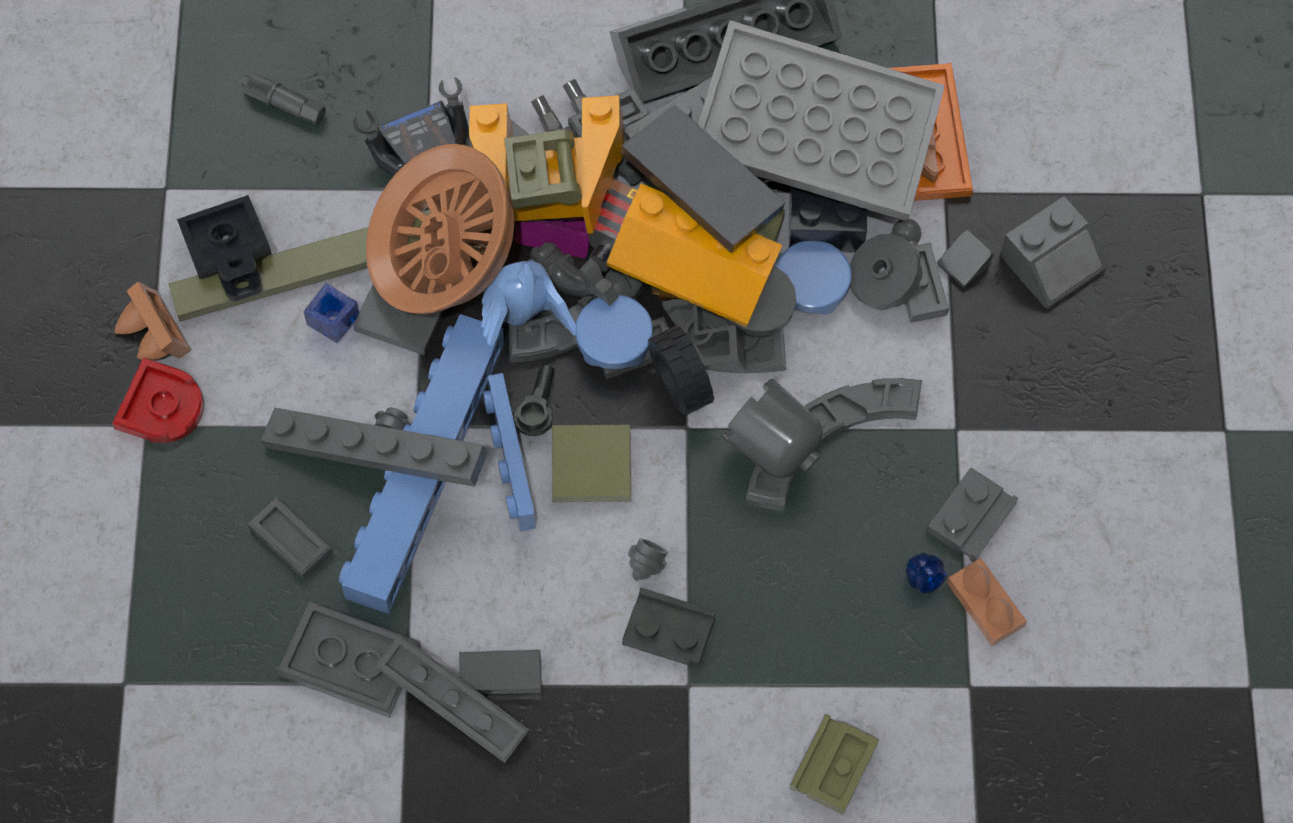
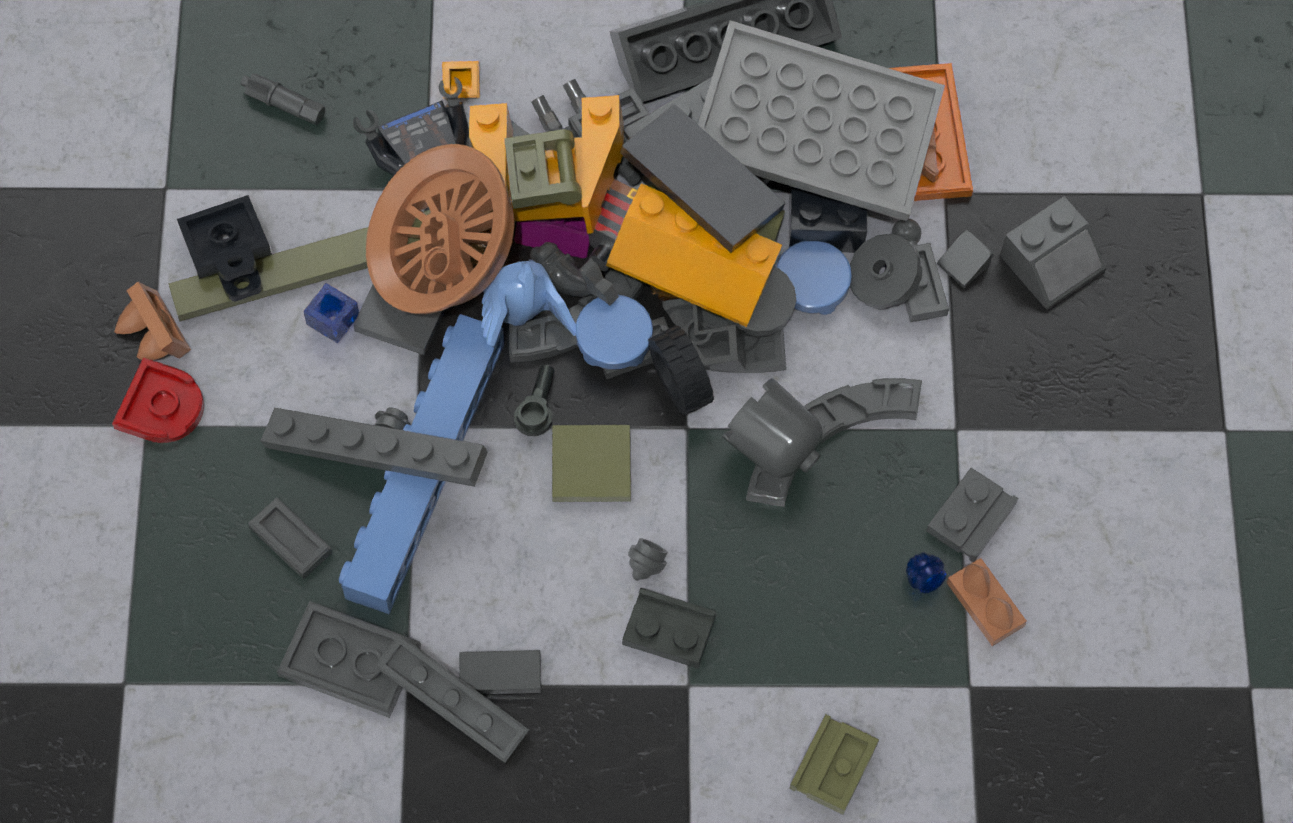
medium blue plate [482,373,535,531] -> none
none -> light orange slope [442,61,480,99]

